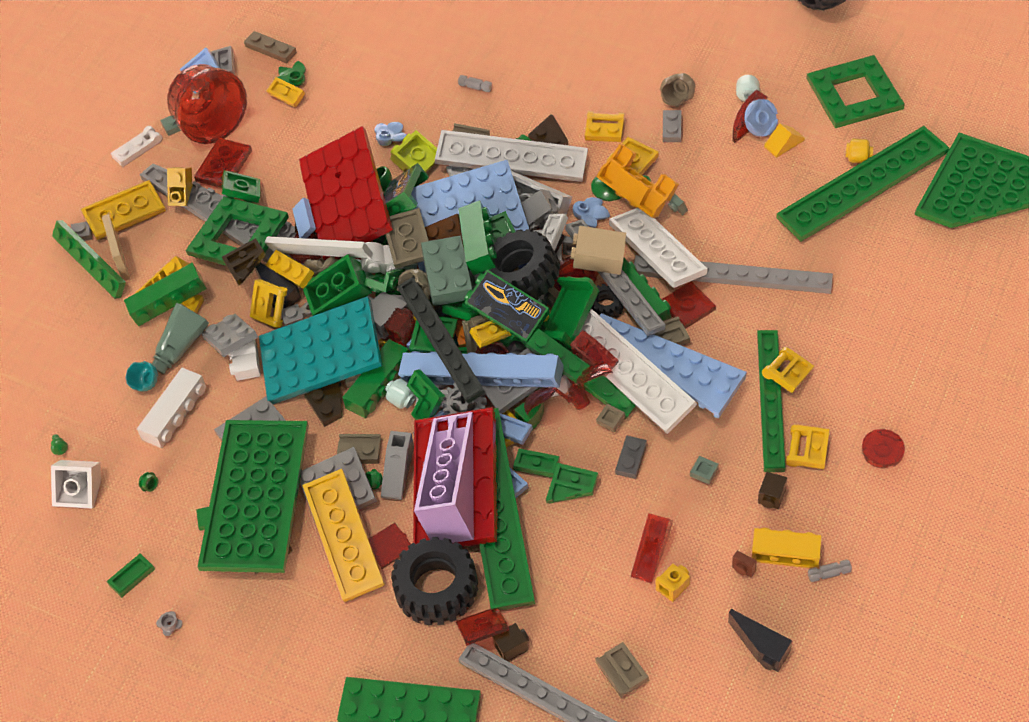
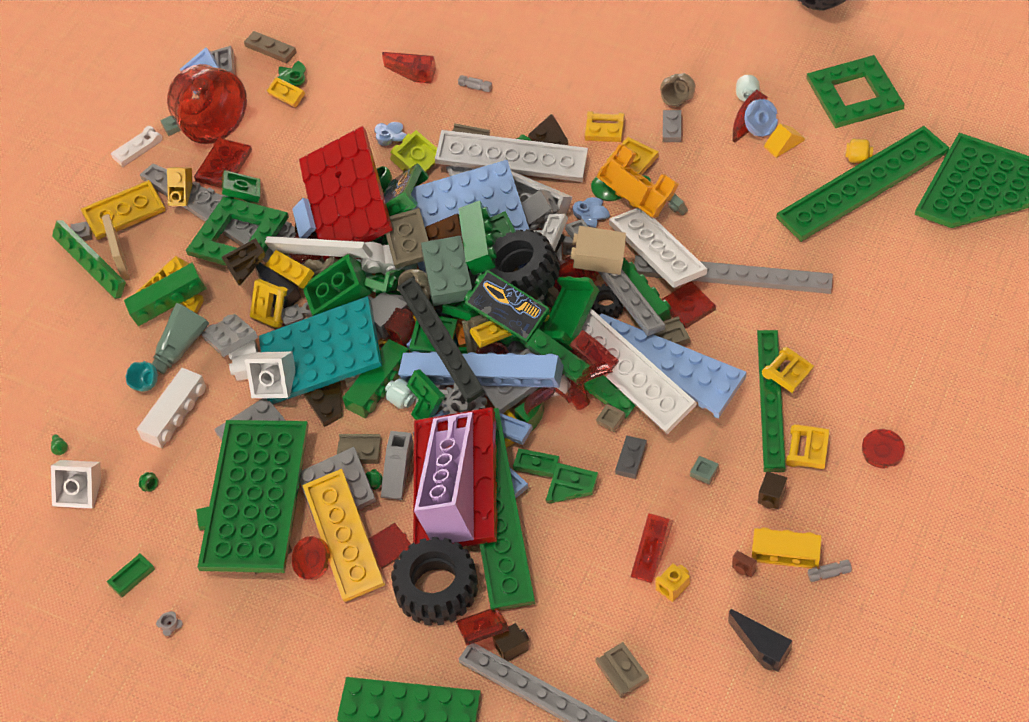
none -> white slope [245,352,295,398]
none -> clear red tile [292,536,330,580]
none -> clear red slope [382,52,436,84]

